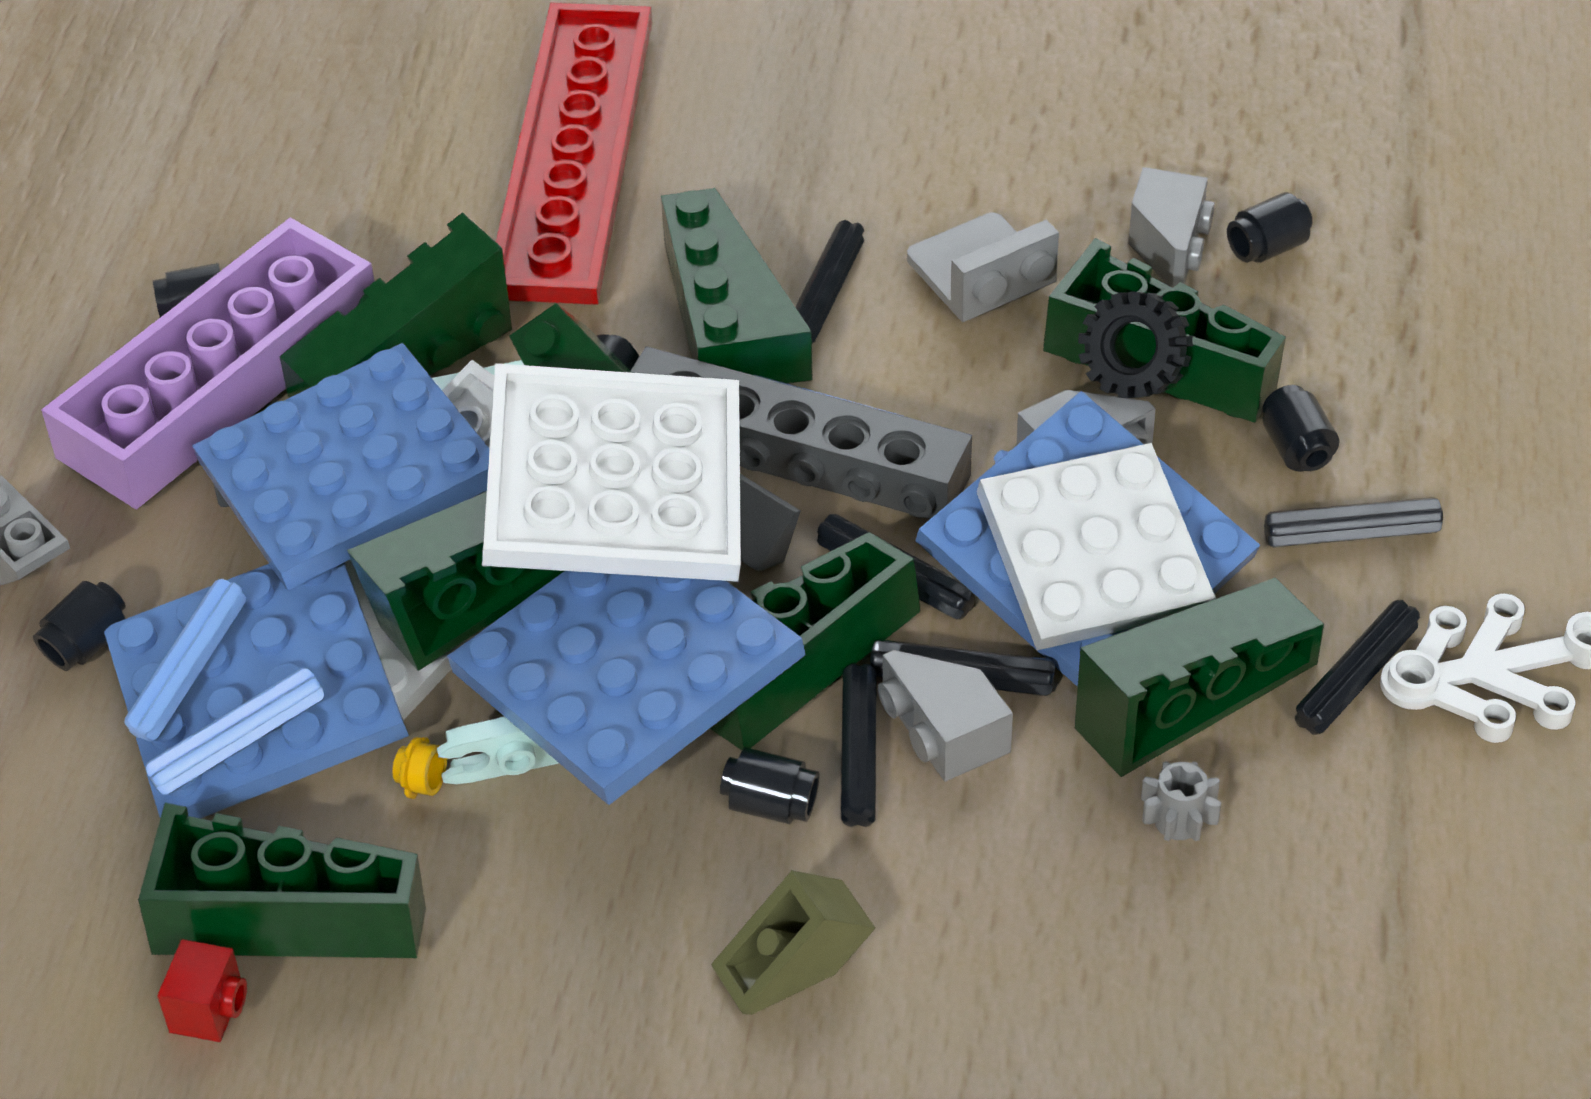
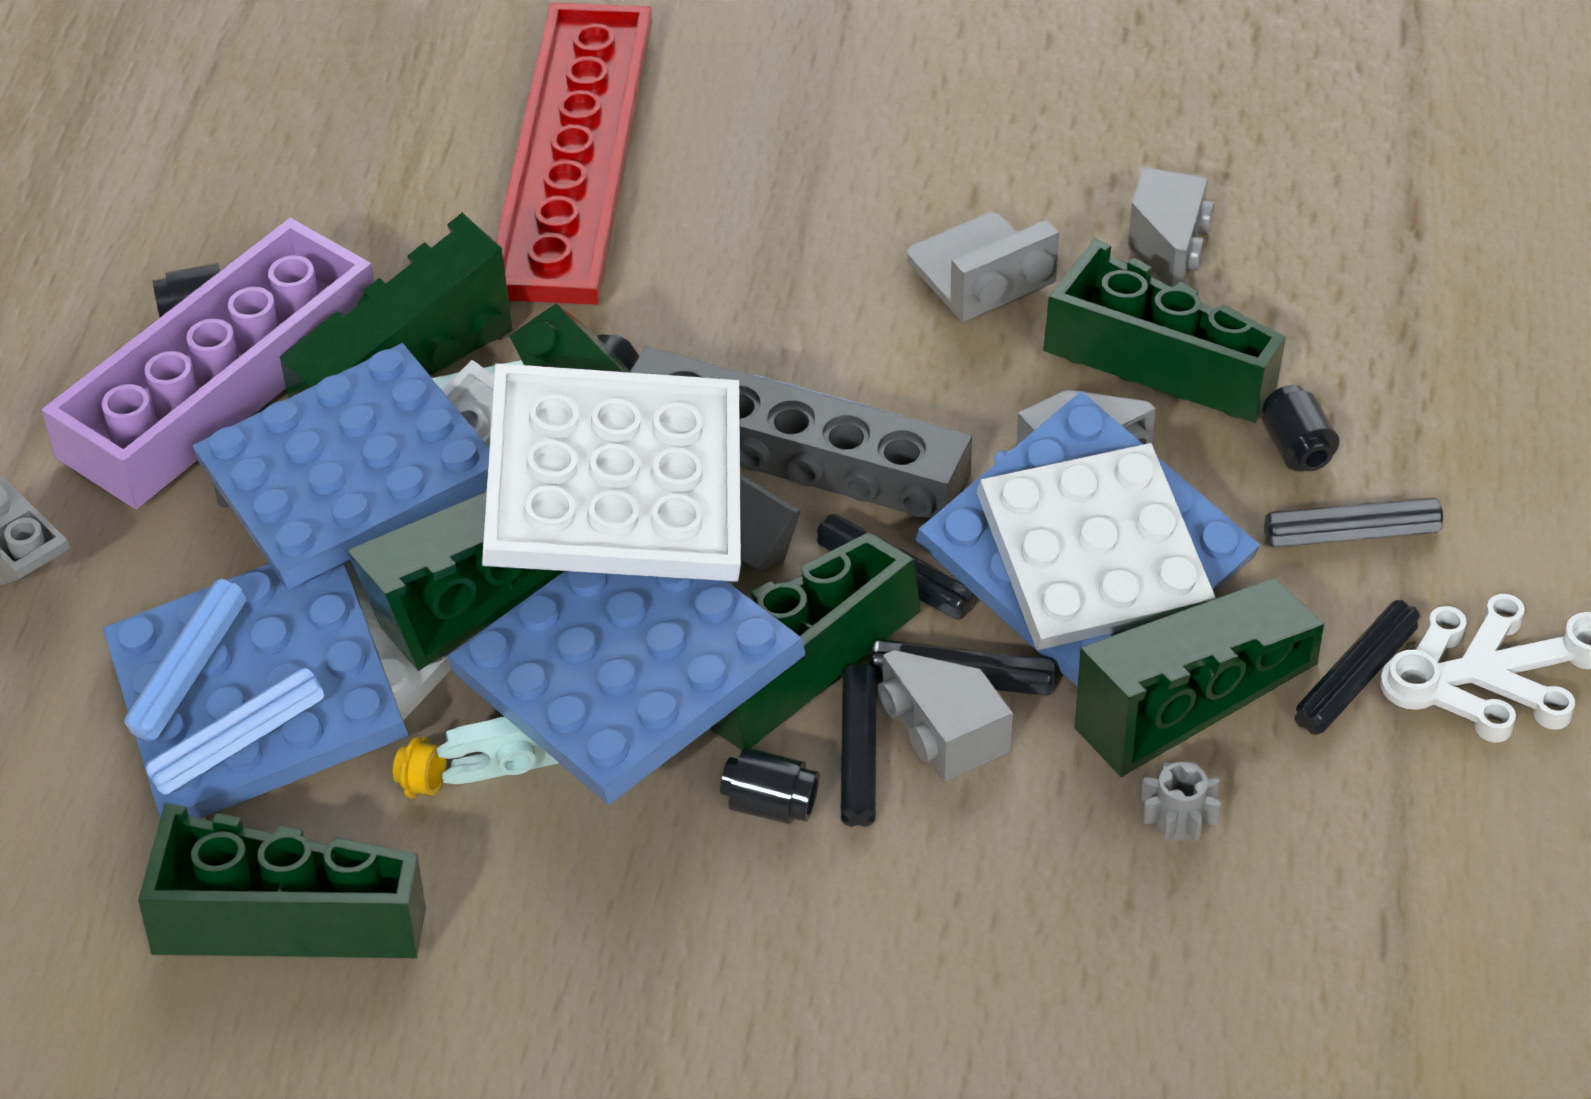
black brick [33,581,126,671] -> none
red plate [157,939,247,1042] -> none
wedge [661,188,813,384] -> none
olive slope [711,870,876,1015] -> none
black axle [795,219,864,344] -> none
black tyre [1078,292,1193,398] -> none
black brick [1227,192,1313,263] -> none

